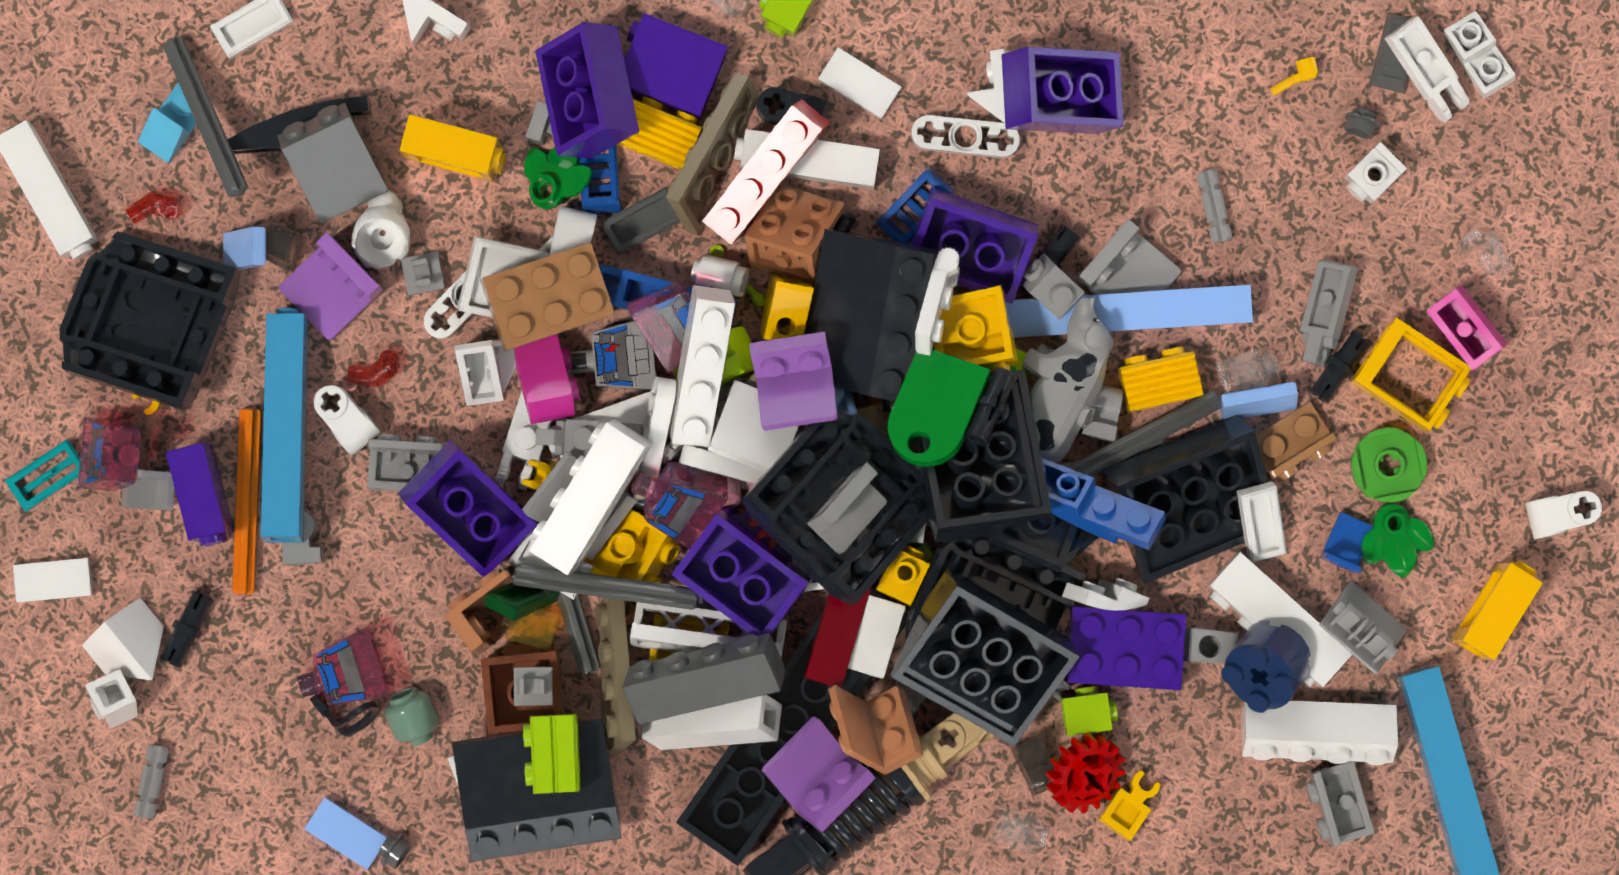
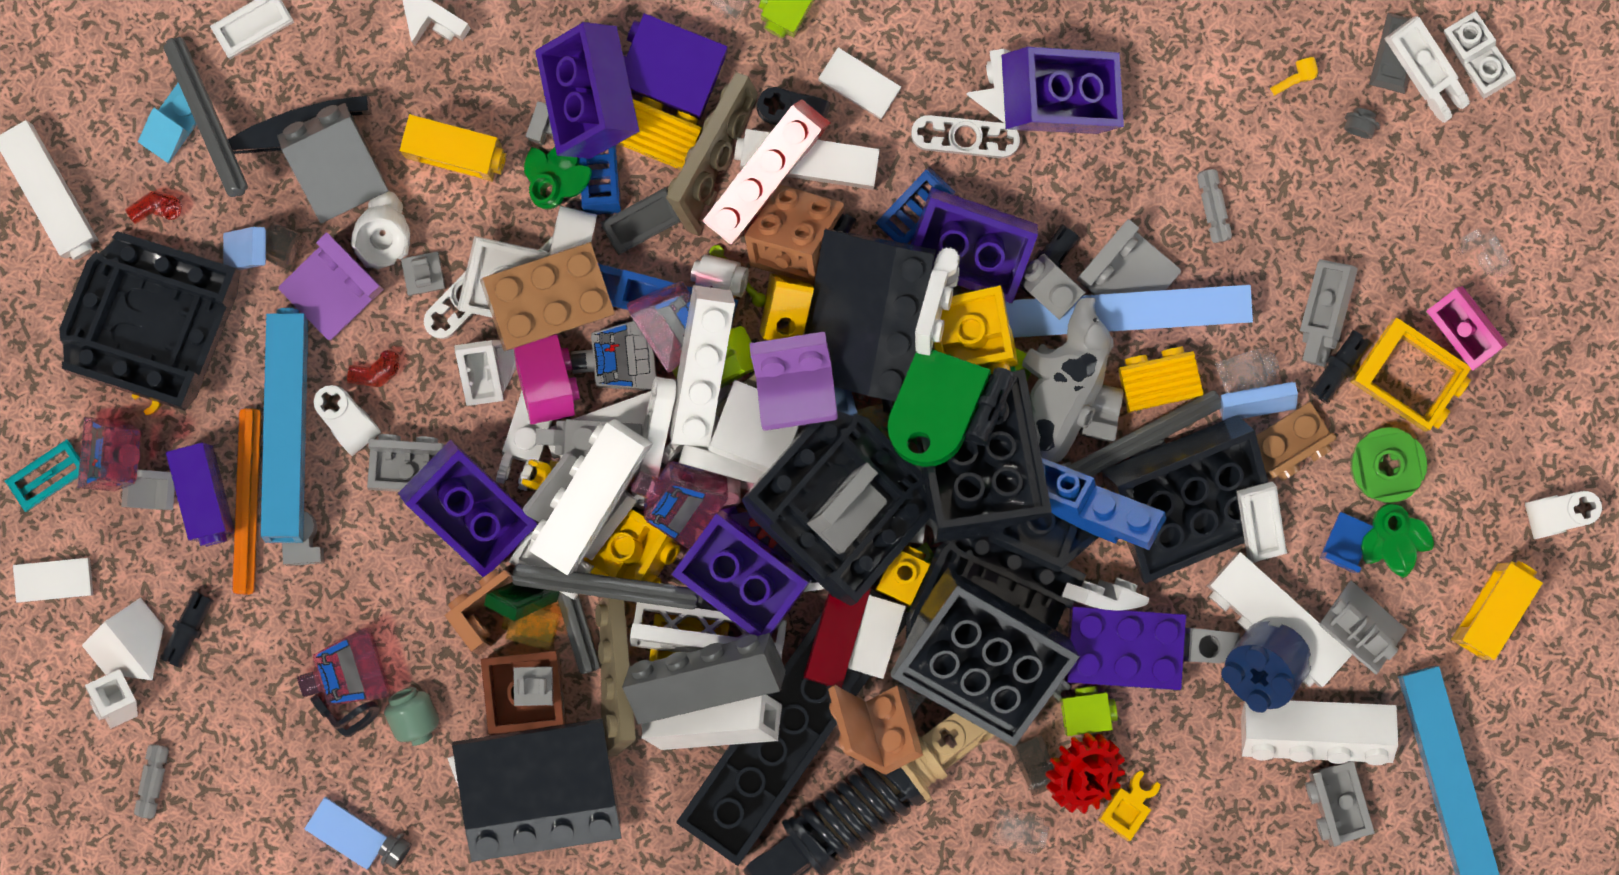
lime brick [523,714,581,794] -> none
medium lavender bracket [762,716,875,832] -> none
white brick [1344,142,1407,204] -> none

